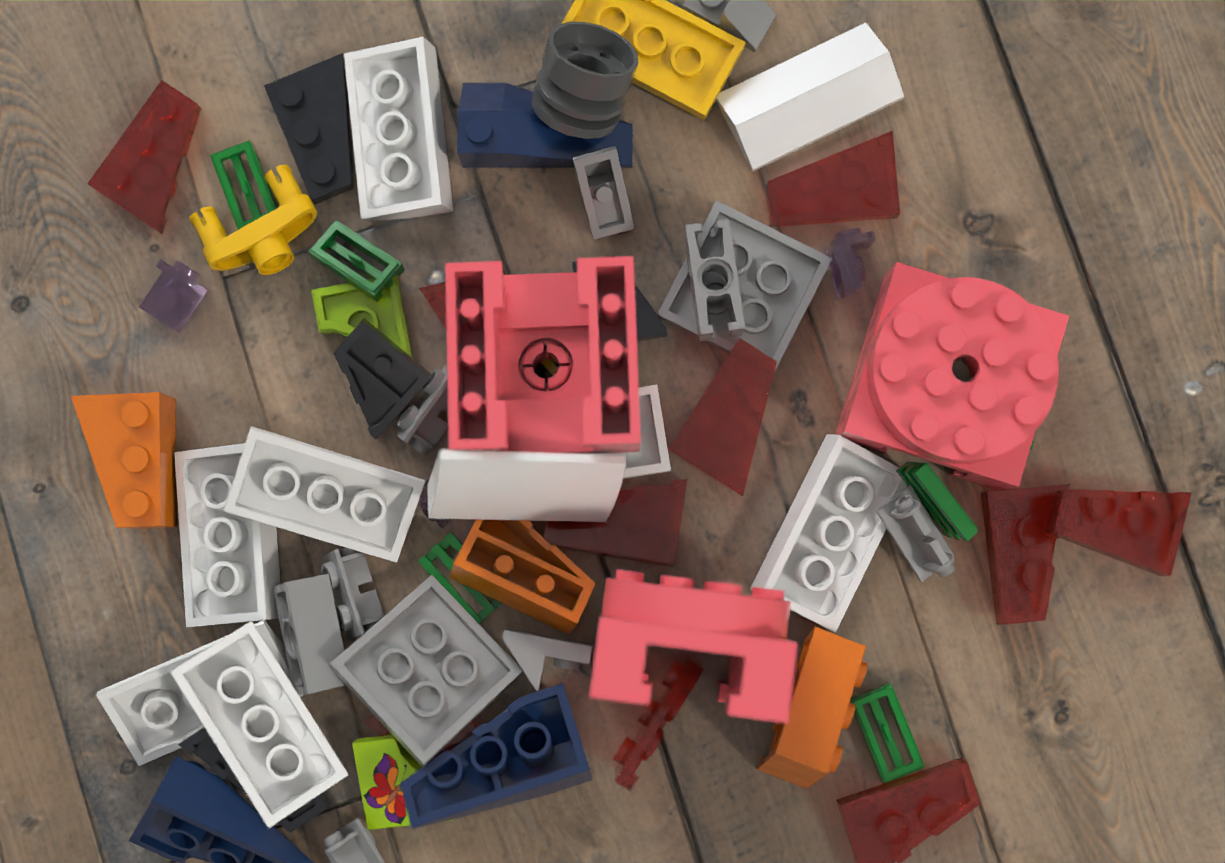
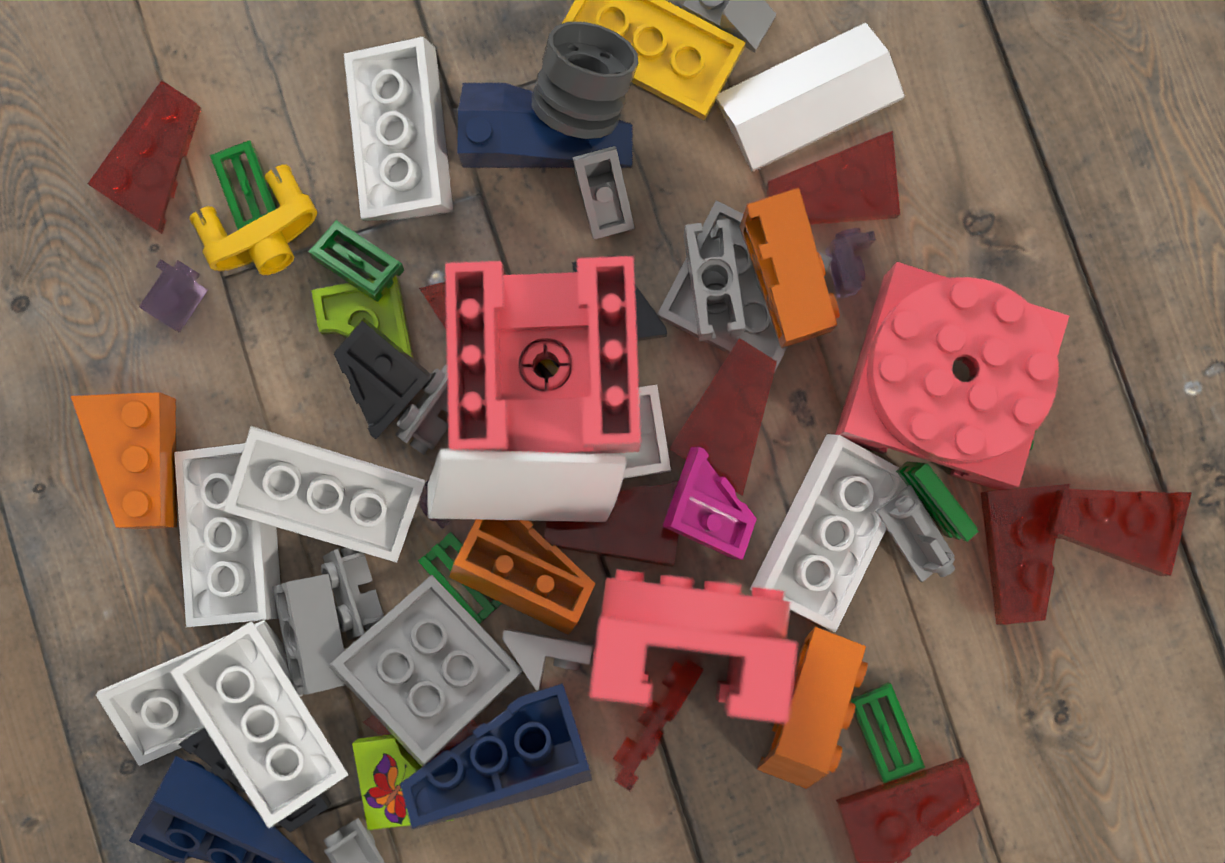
black wing [264,53,354,205] -> none
none -> dark pink wing [662,447,757,560]
none -> orange wedge [740,187,840,348]

